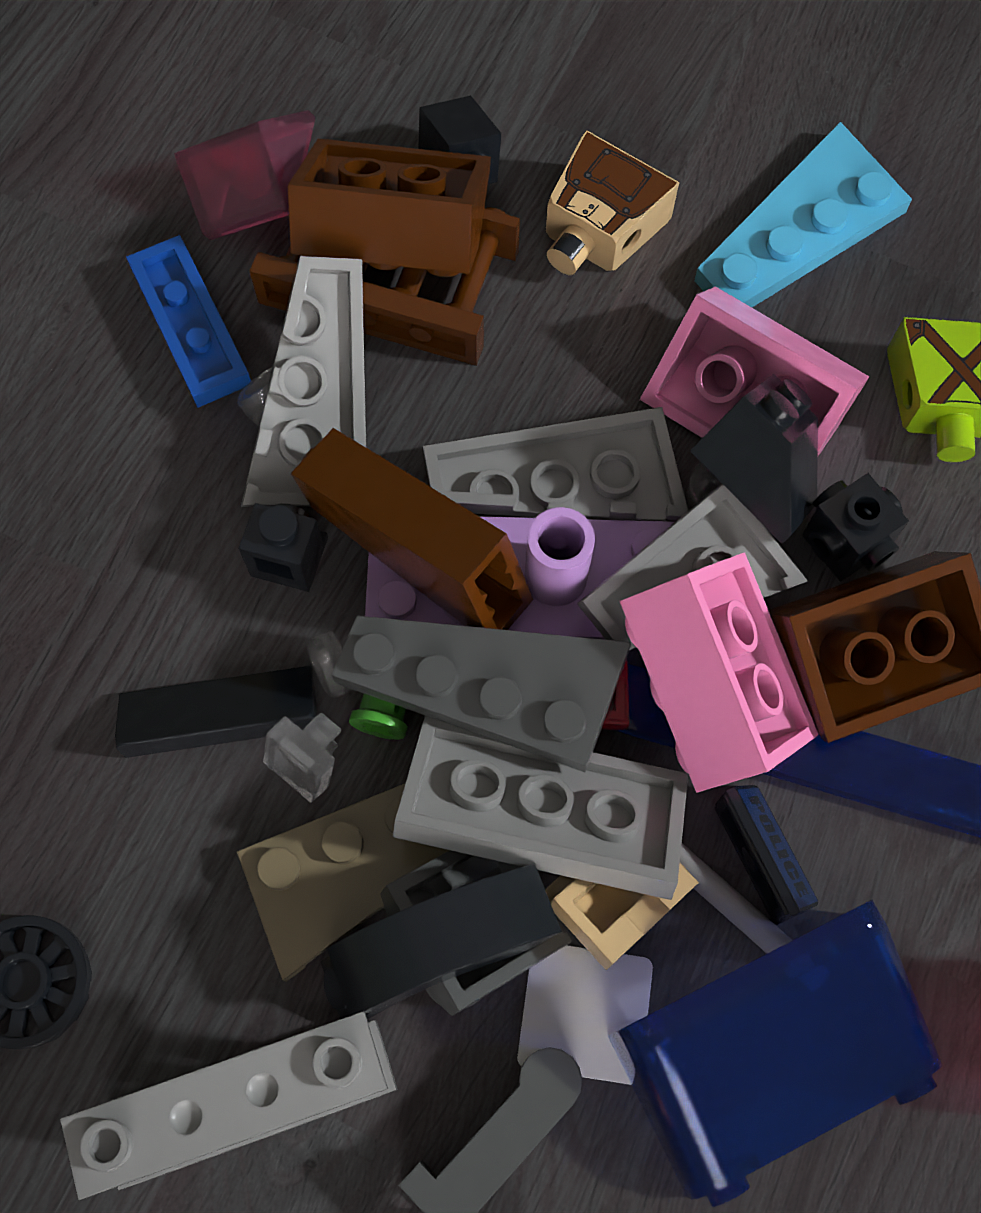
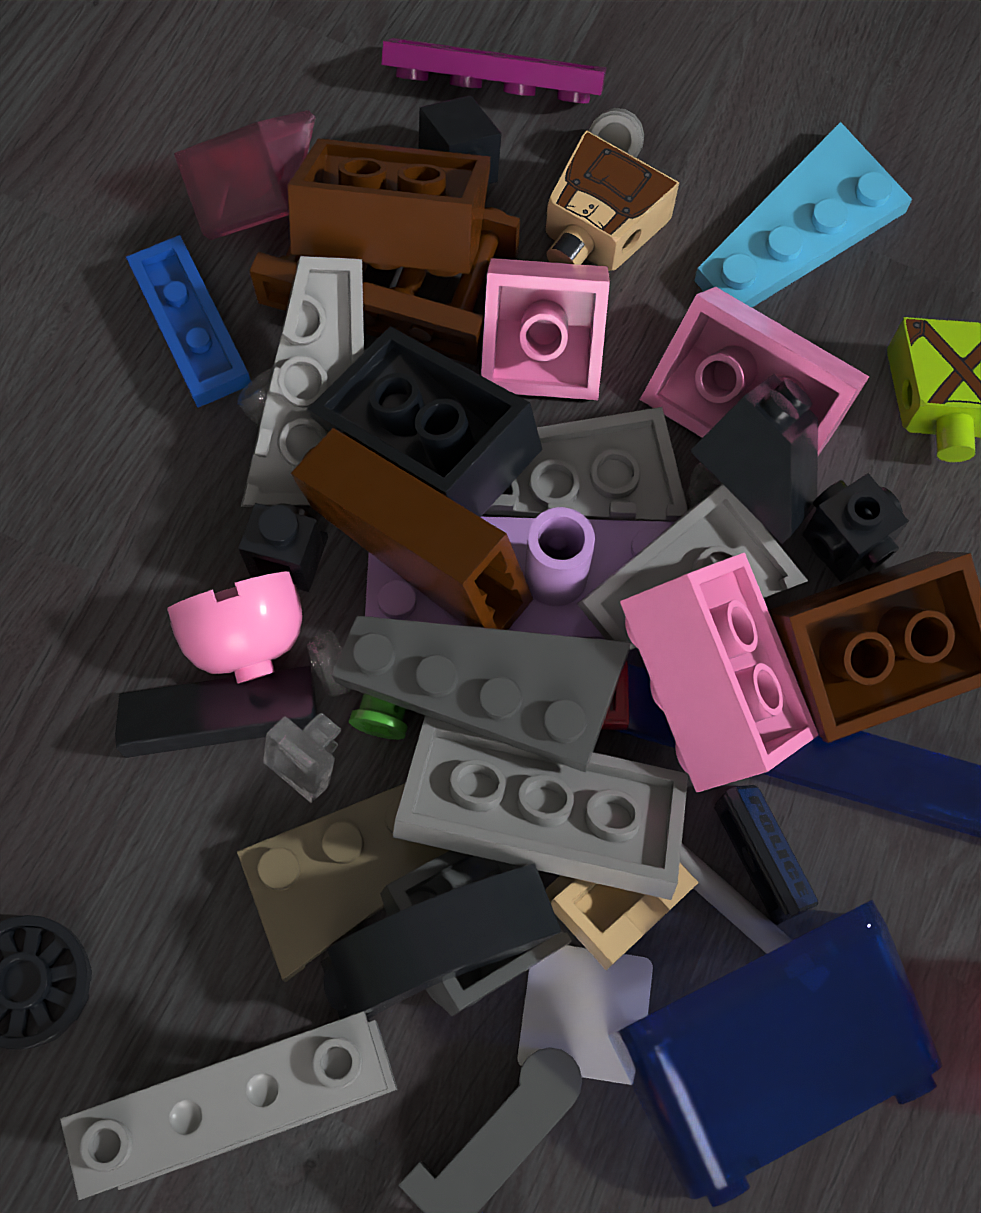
none -> bright pink cylinder [167,571,303,684]
none -> black slope [307,326,543,517]
none -> magenta plate [381,38,606,103]
none -> bright pink slope [481,258,610,400]
none -> light grey tile [588,108,644,158]

